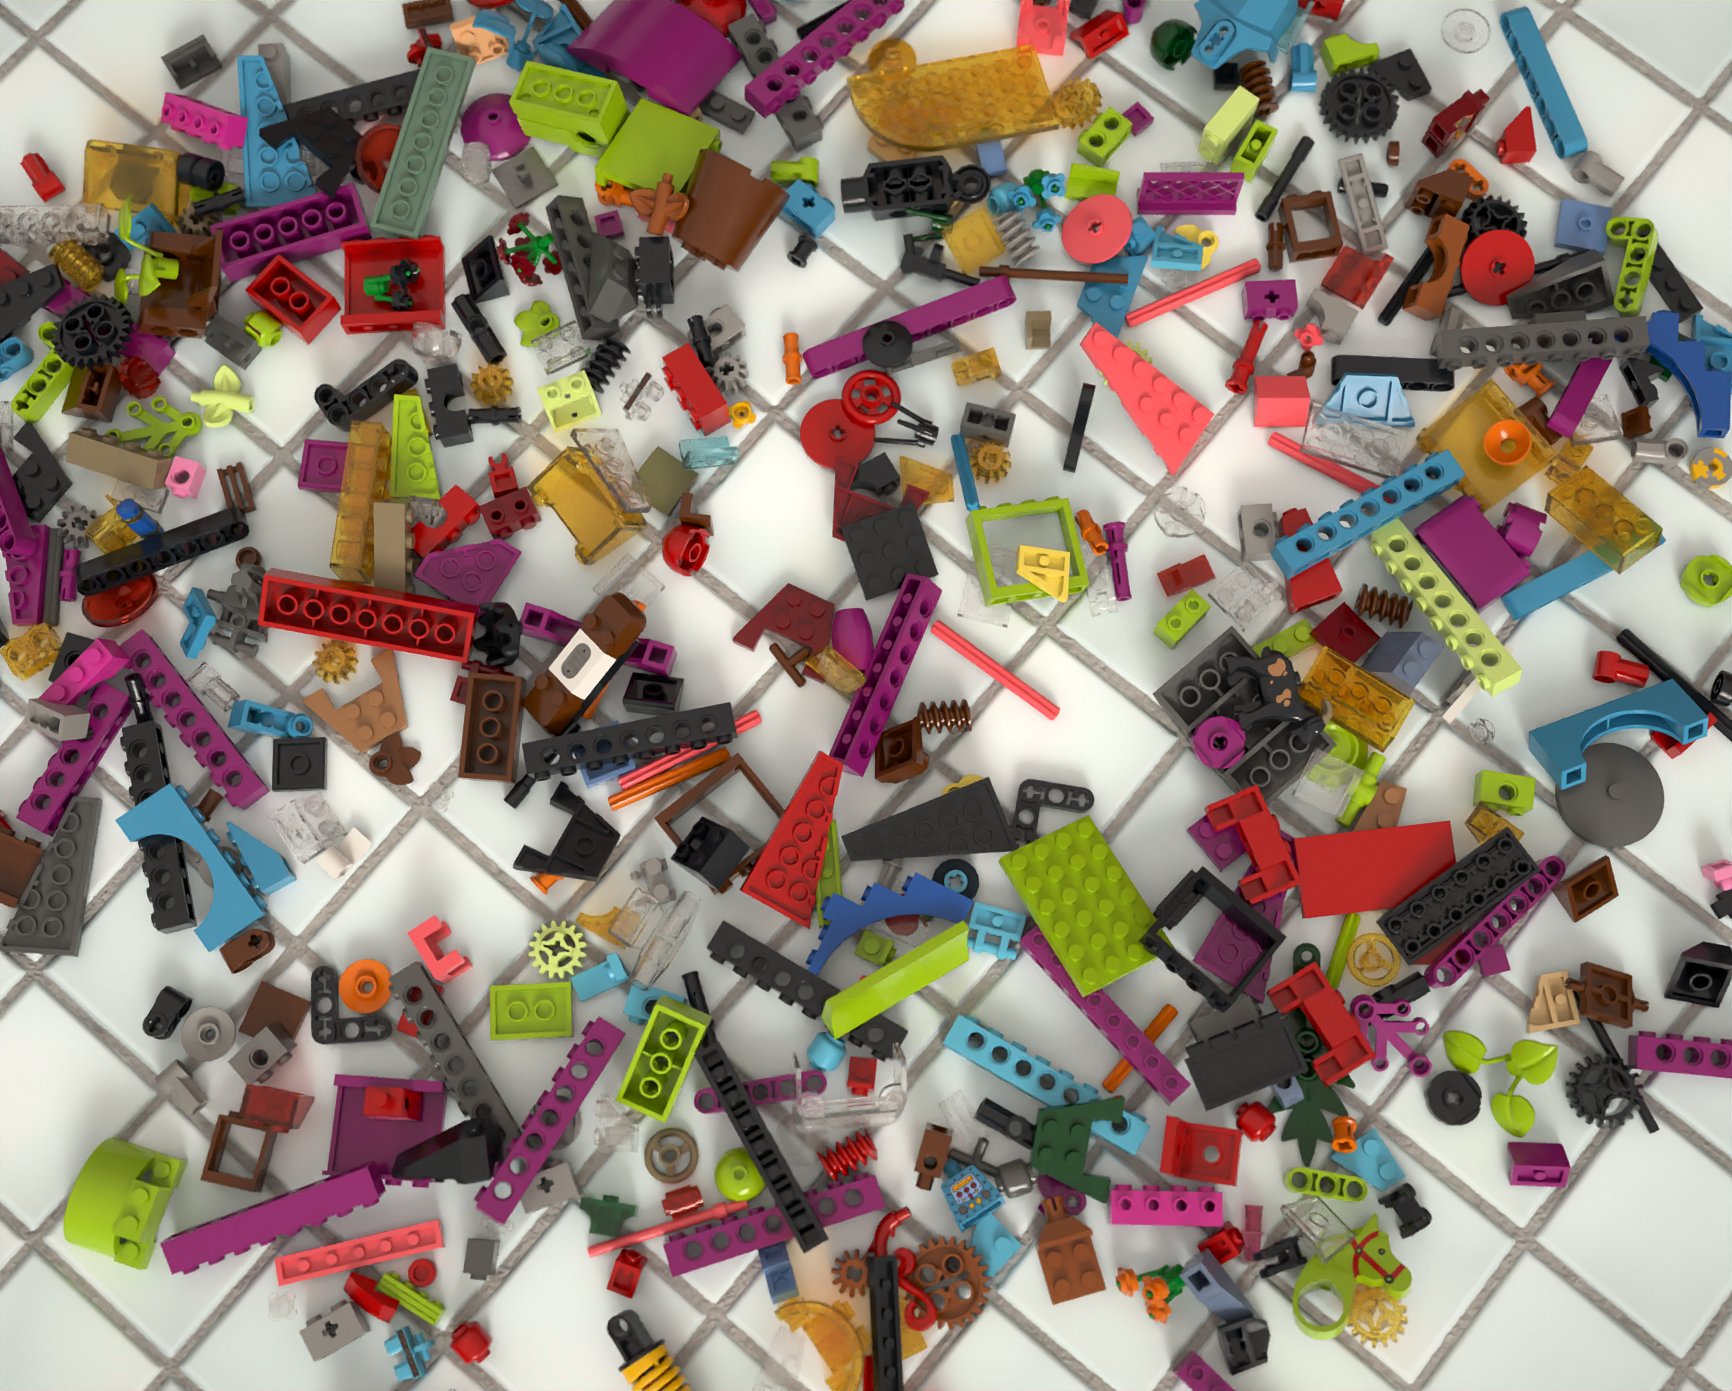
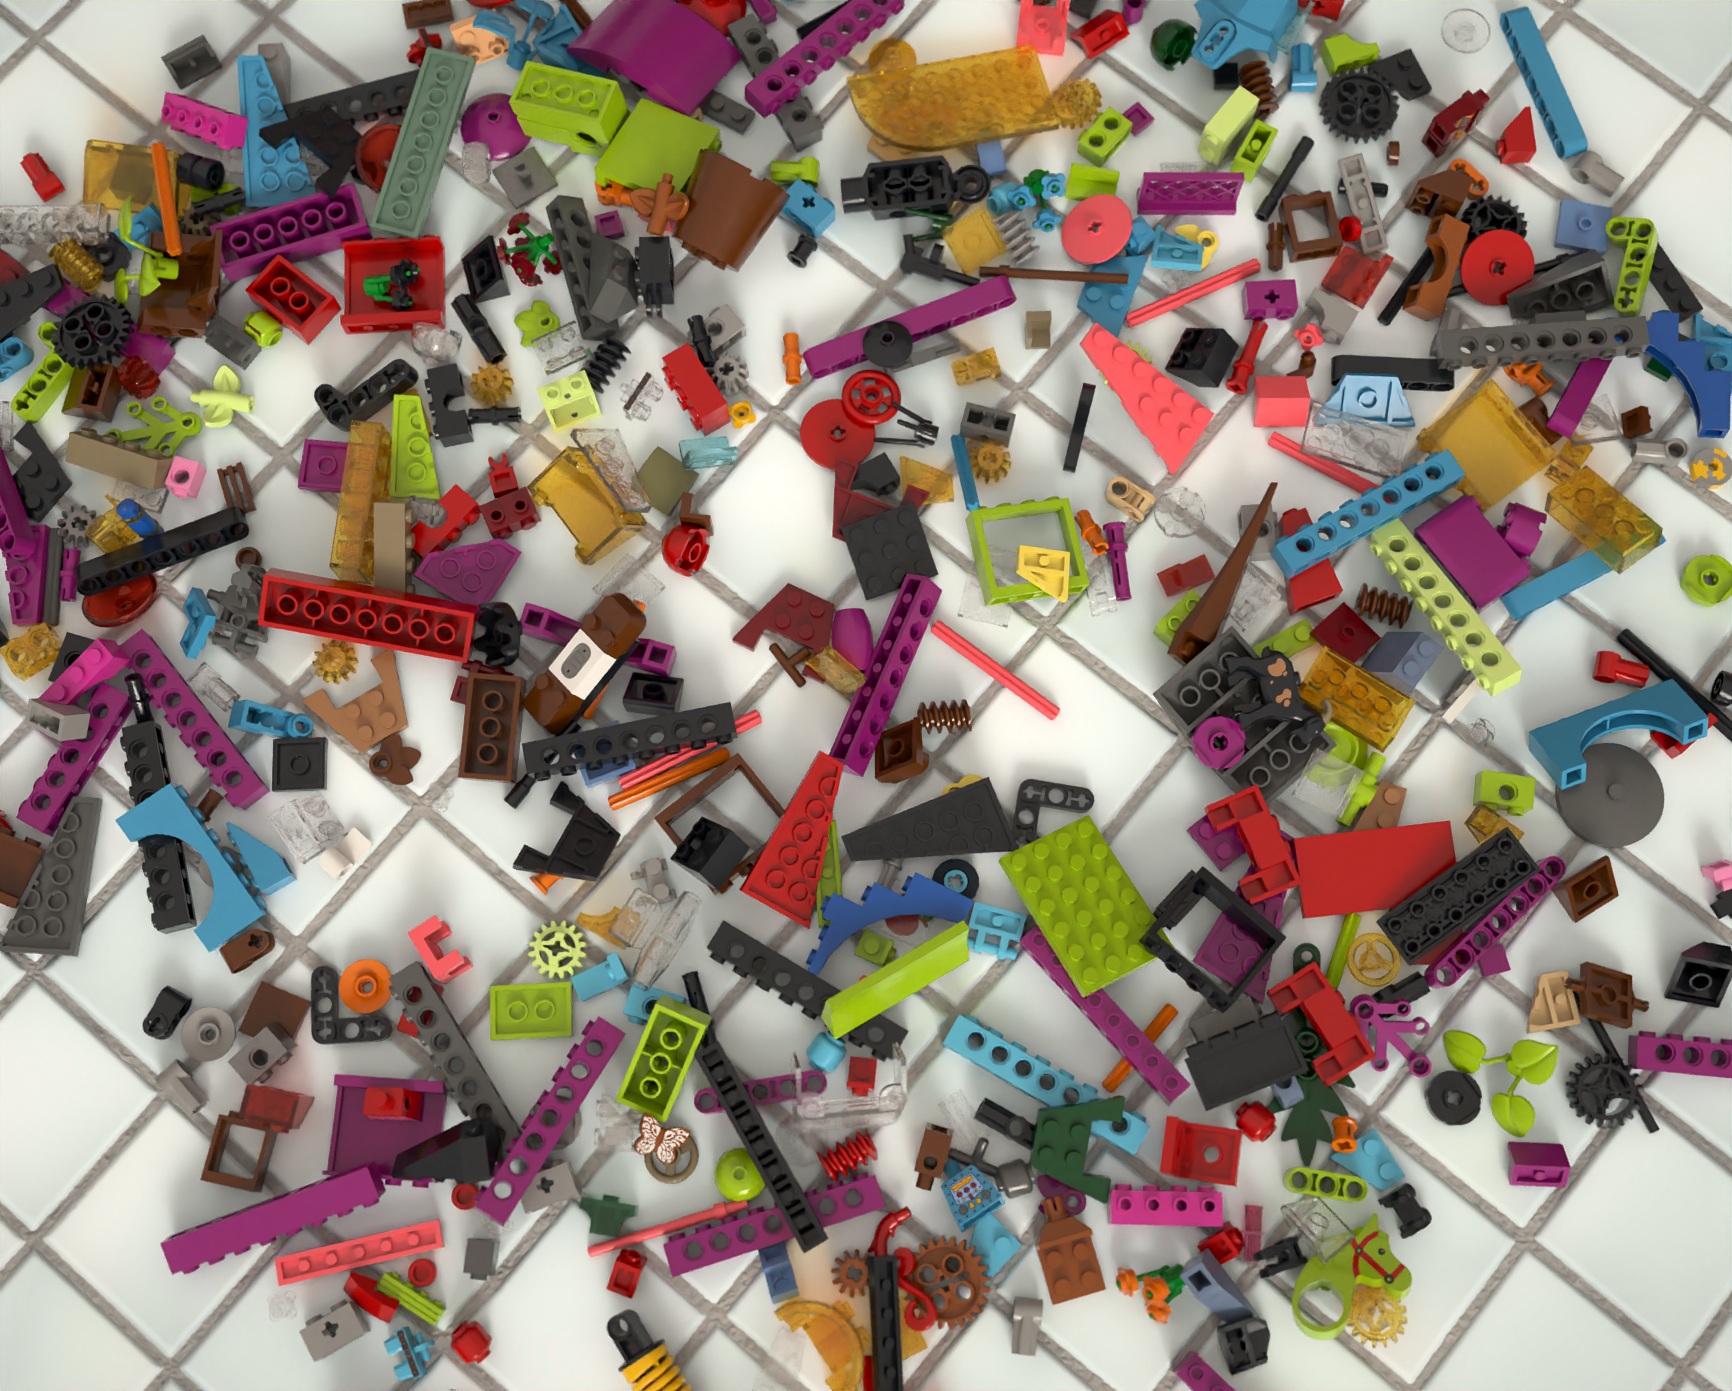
lime piece [63,1137,188,1270] -> none
clear red brick [661,1184,704,1220] -> none
orange piece [1483,419,1532,466] -> none
black slope [1619,358,1665,409] -> none
none -> orange axle [151,142,182,256]
none -> red tile [451,1183,479,1210]
none -> animal [633,1113,691,1164]
none -> light grey piece [1011,1296,1043,1356]
none -> tan piece [1105,476,1156,522]
none -> black slope [1165,328,1239,388]
none -> reddish brown plate [1167,482,1278,667]
none -> red tile [1339,216,1362,242]

